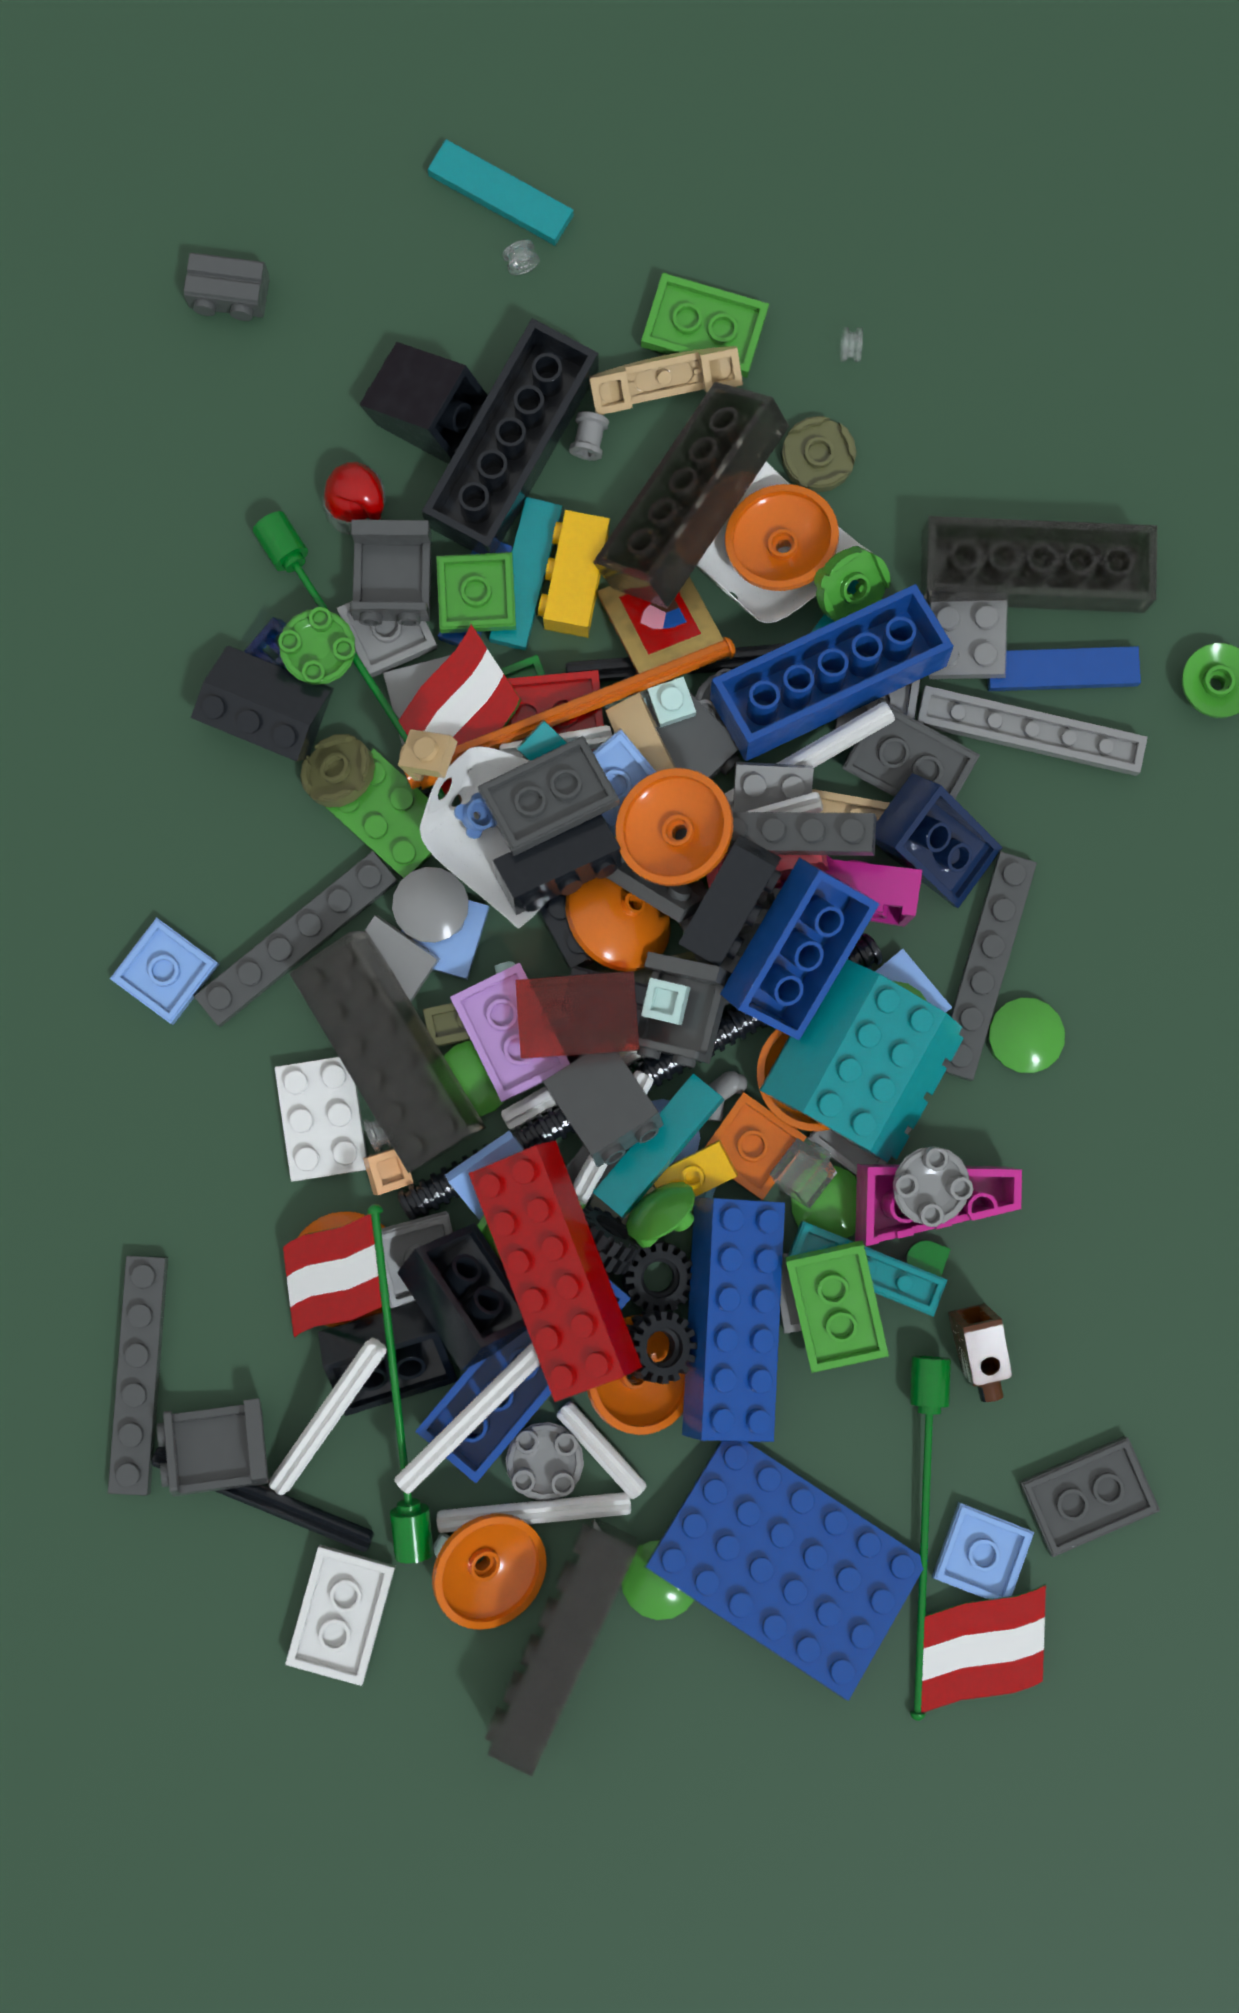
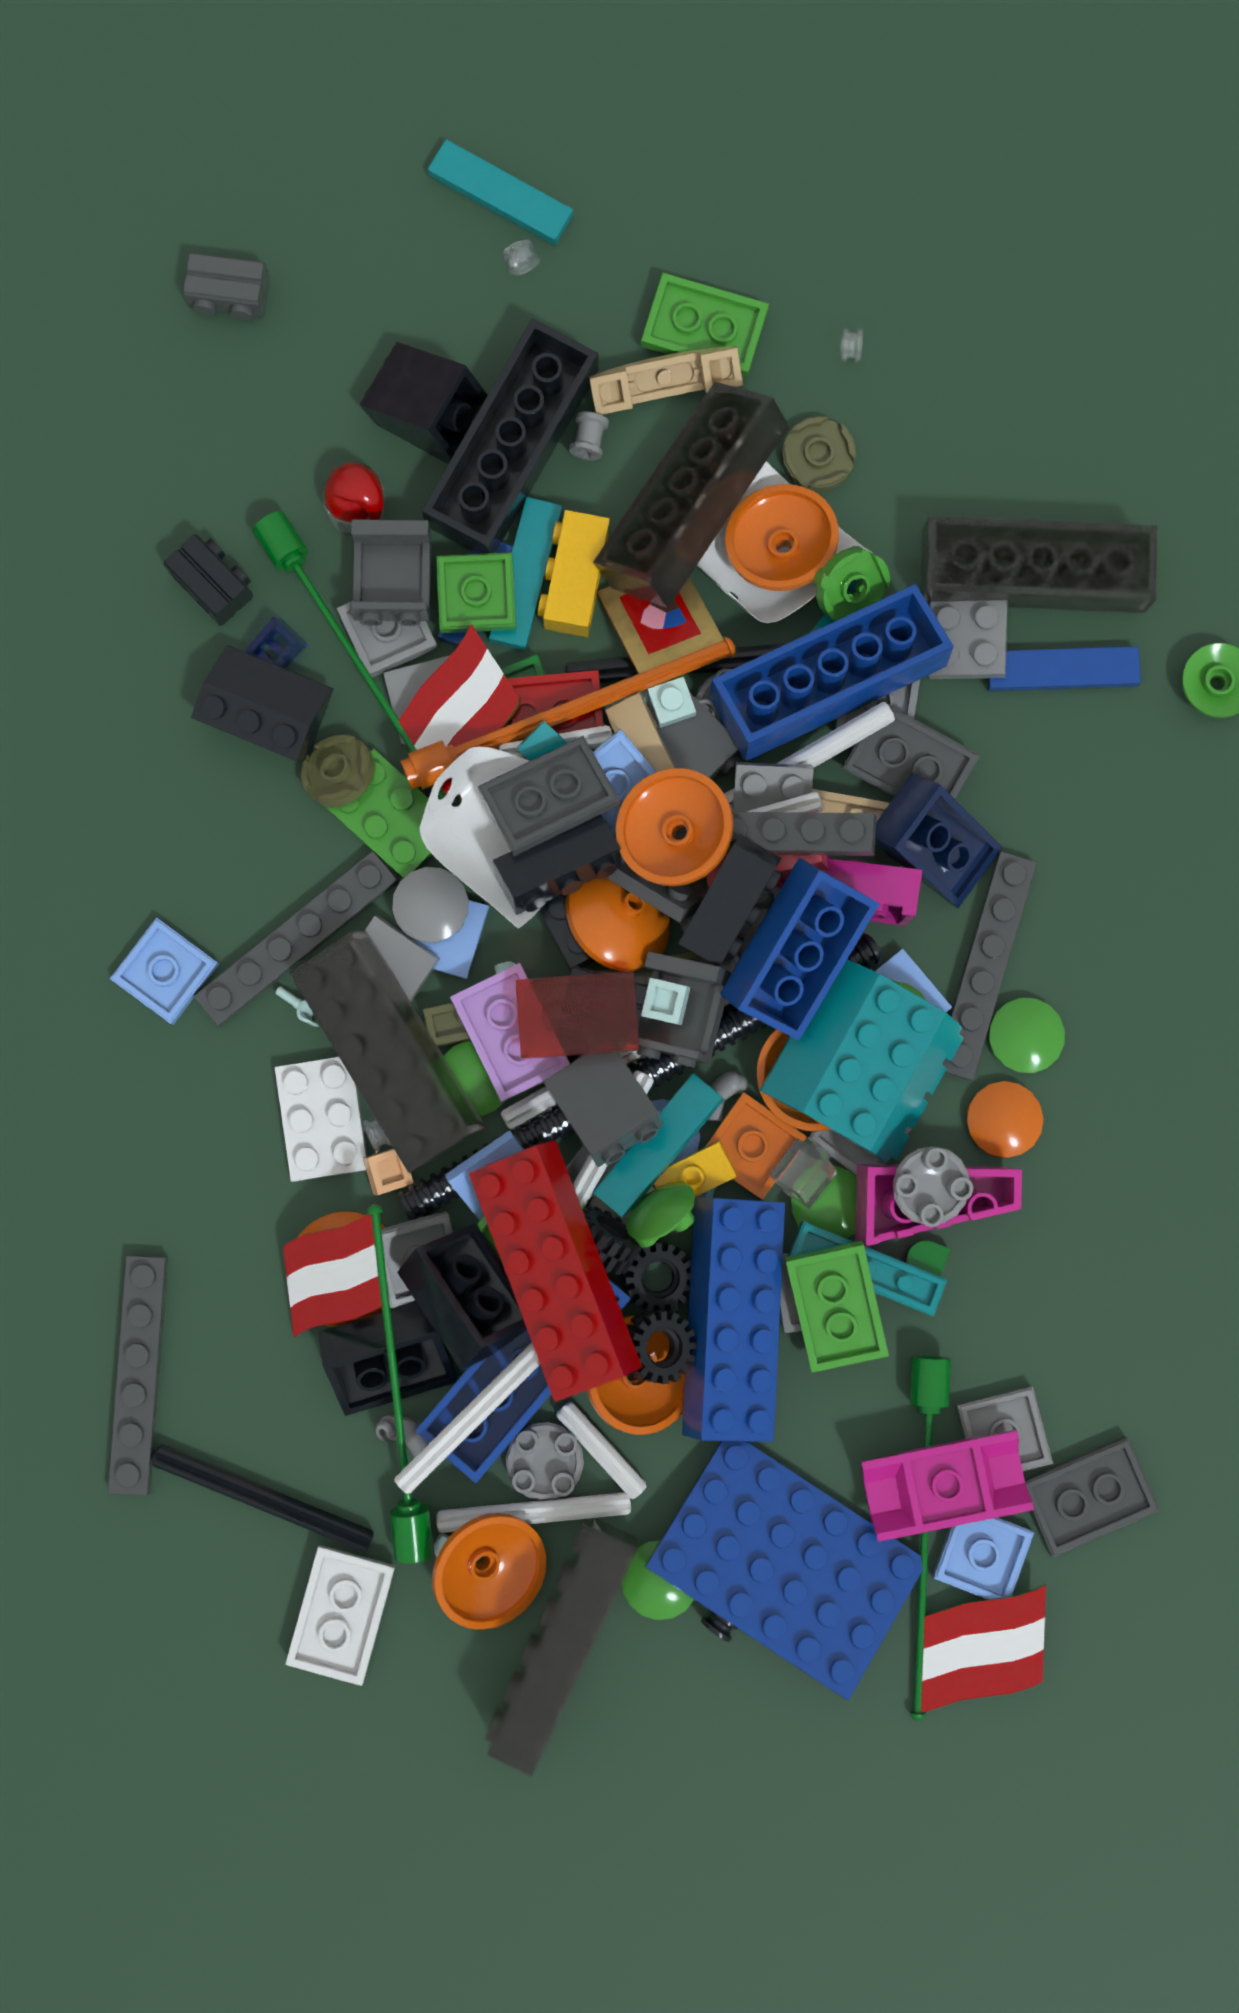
dark grey panel [157,1398,269,1497] -> none
white axle [269,1338,387,1495] -> none
bright green dish [278,607,356,685] -> none
tan bracket [398,729,458,781] -> none
medium blue plate [454,793,496,839] -> none
light grey plate [917,686,1148,776] -> none
reddish brown torso [948,1303,1012,1402] -> none
none -> black brick [163,534,253,626]
none -> light aqua hand [275,986,327,1027]
none -> light grey arm [375,1414,429,1458]
none -> black bush [701,1612,738,1642]
none -> dark pink piece [861,1430,1034,1542]
none -> light grey tile [956,1386,1053,1471]
none -> orange dish [966,1081,1044,1158]

